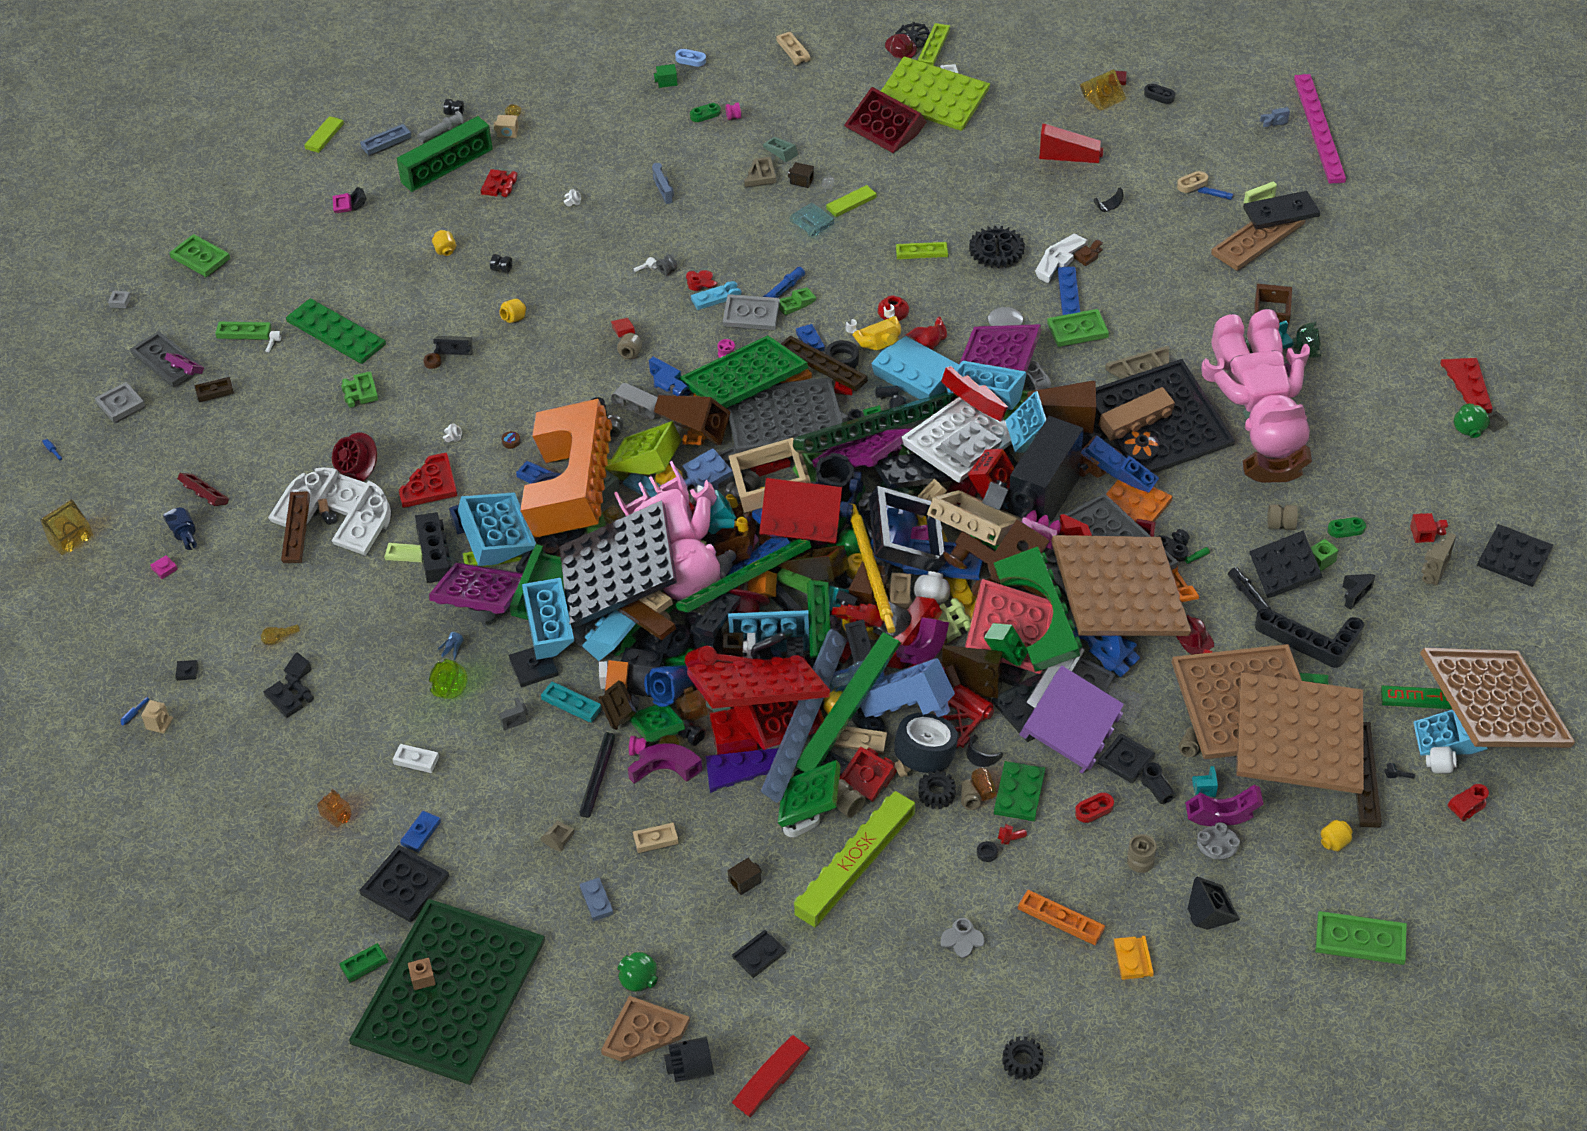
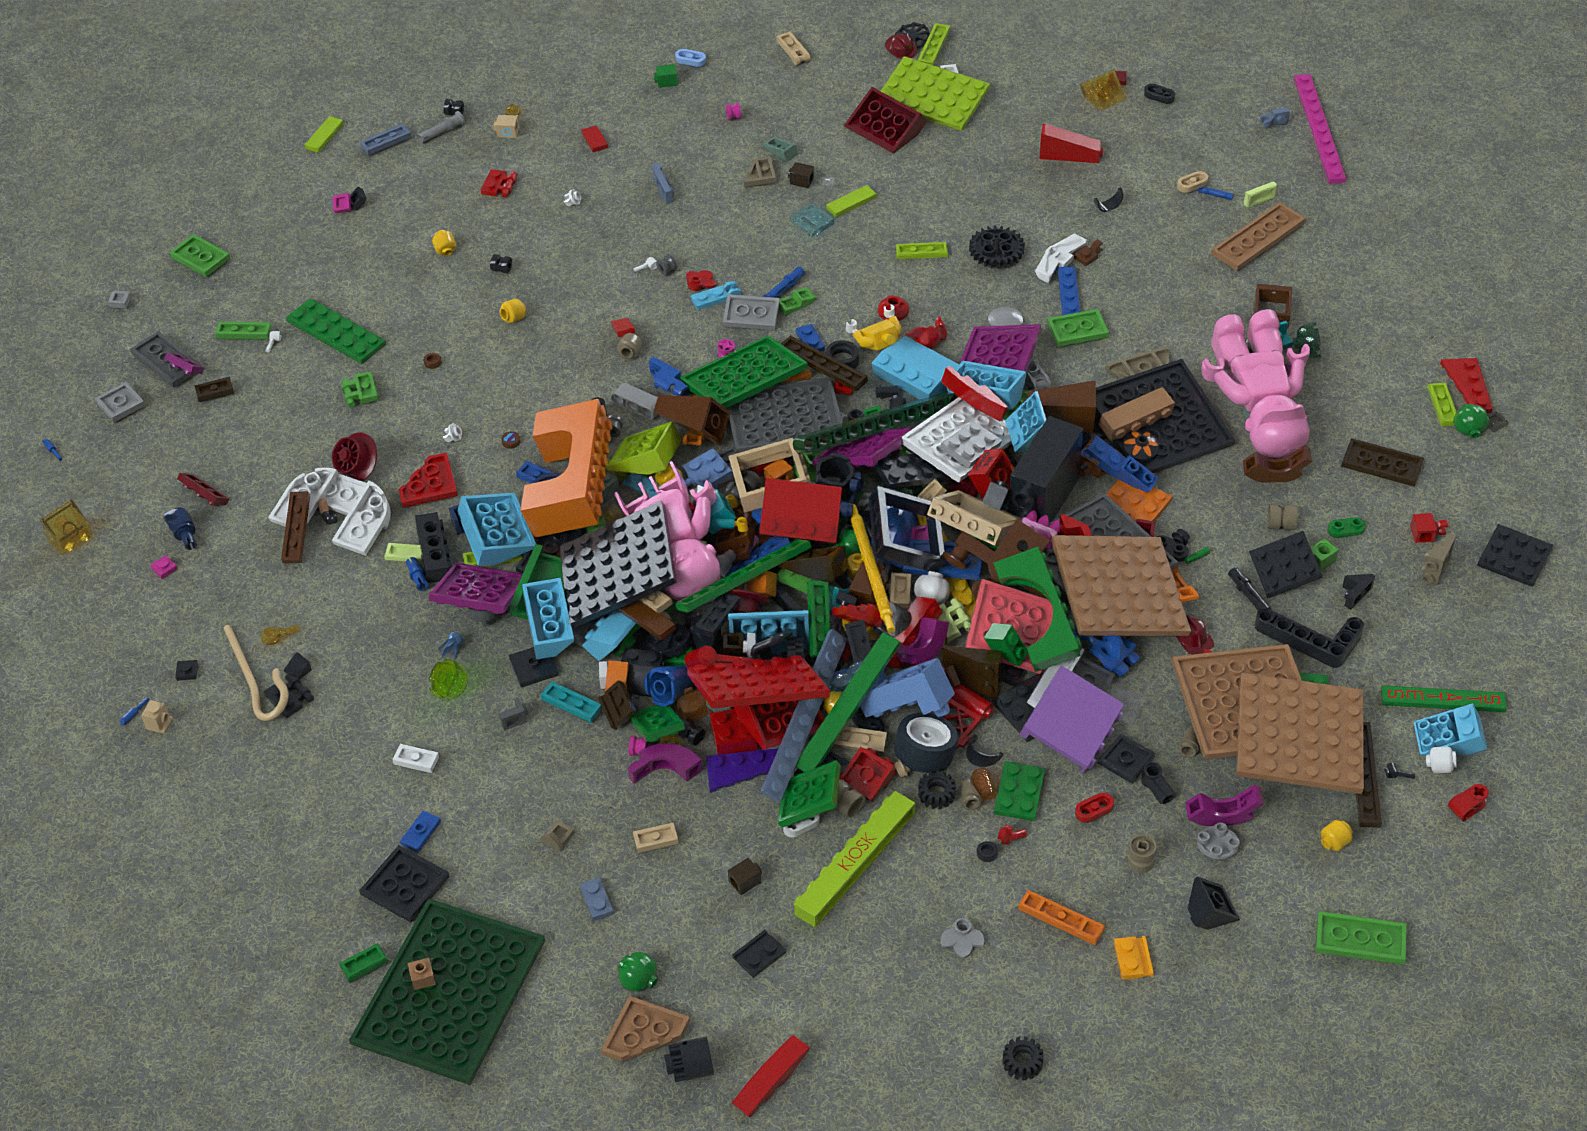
clear orange brick [317,789,352,828] -> none
green brick [396,116,493,192] -> none
black hinge [433,336,472,355] -> none
black axle [579,732,615,818] -> none
green plate [690,103,721,122] -> none
teal panel [1192,766,1218,797] -> none
black plate [1243,191,1320,230] -> none
medium nougat plate [1420,648,1575,748] -> none
none -> tan piece [224,625,289,721]
none -> blue pin [406,557,429,591]
none -> red tile [581,125,608,153]
none -> orange brick [764,459,793,482]
none -> dark brown tile [1341,438,1424,487]
none -> lime tile [1427,383,1457,426]

